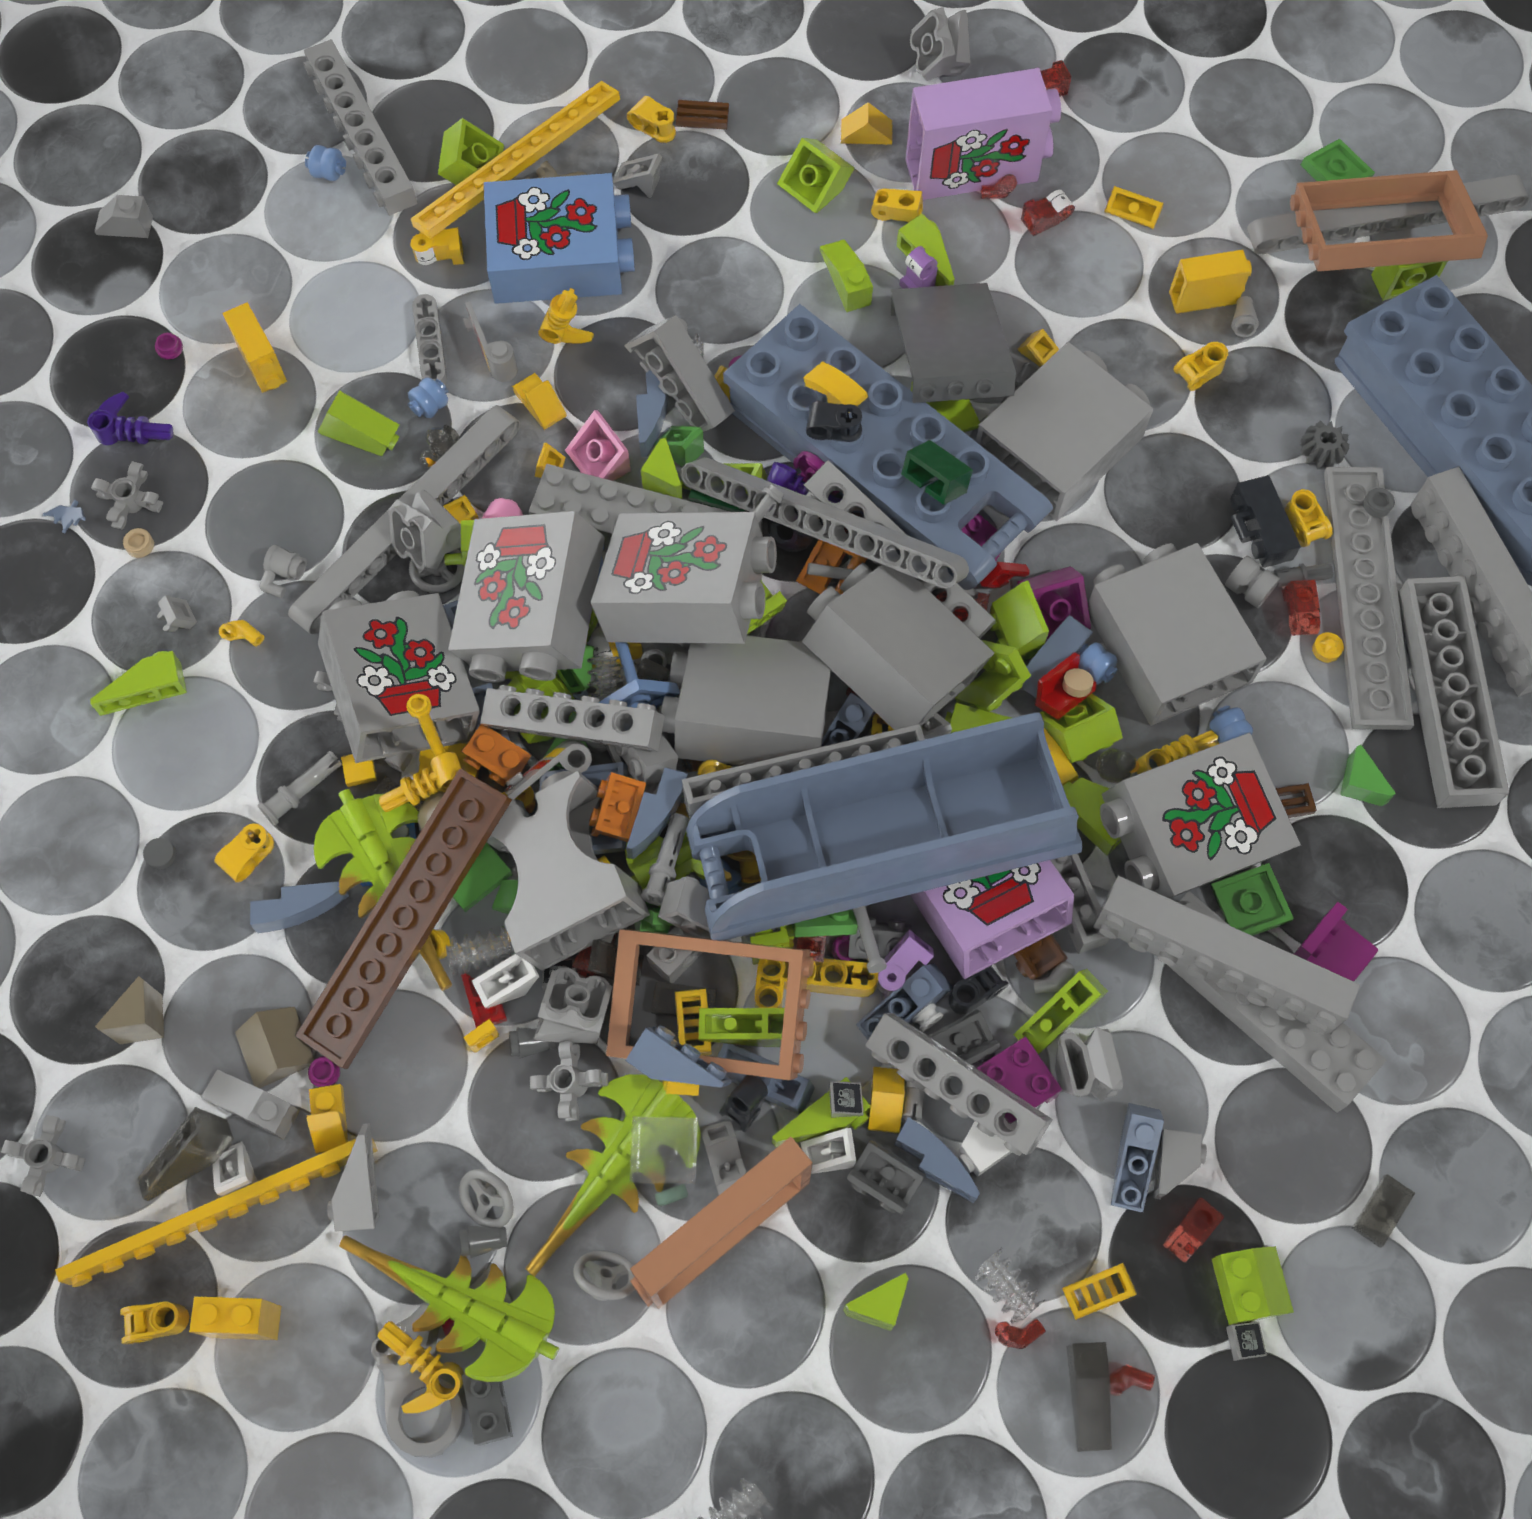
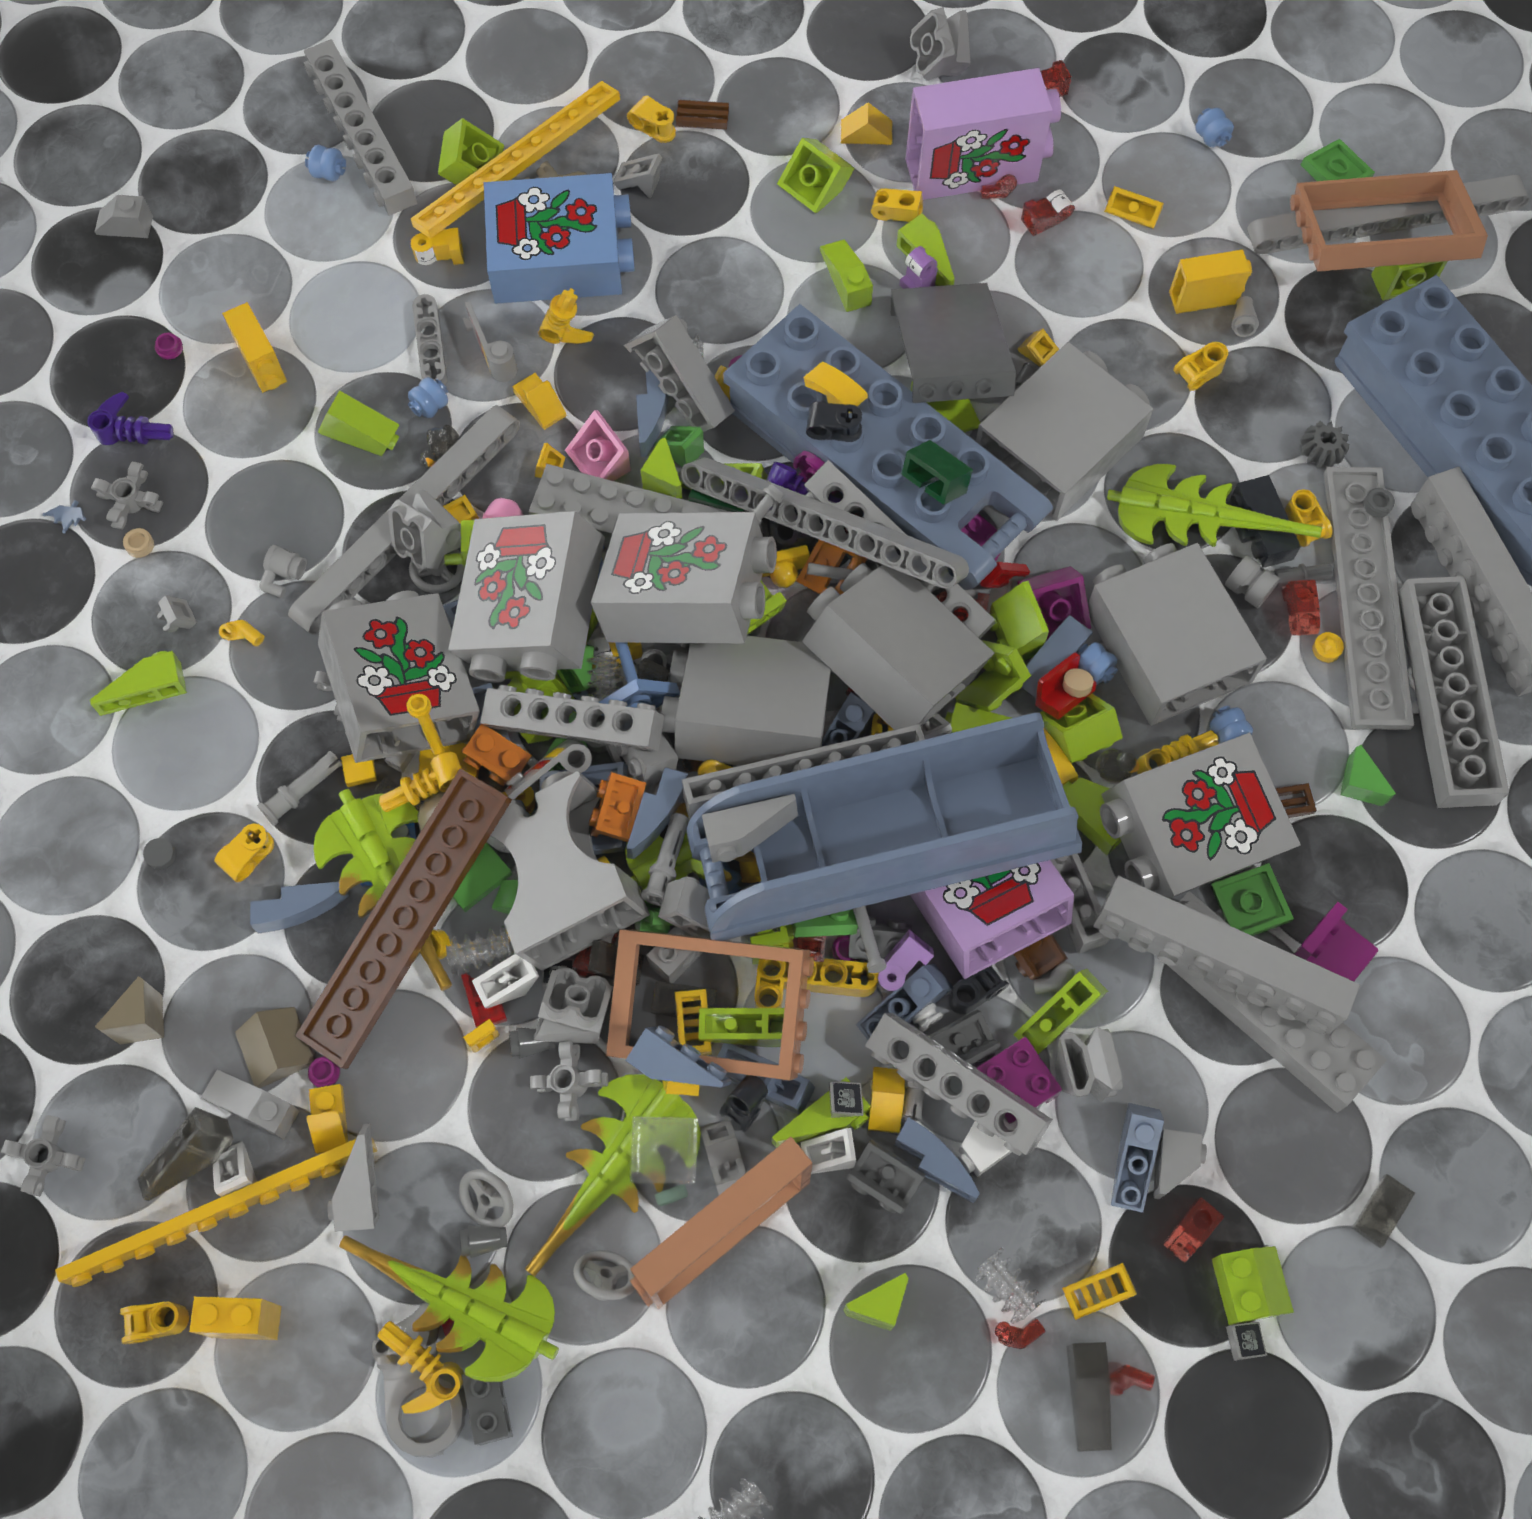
none -> light grey slope [702,794,798,863]
none -> yellow tile [762,545,810,588]
none -> lime animal [1107,464,1323,547]
none -> medium blue piece [1195,108,1234,147]

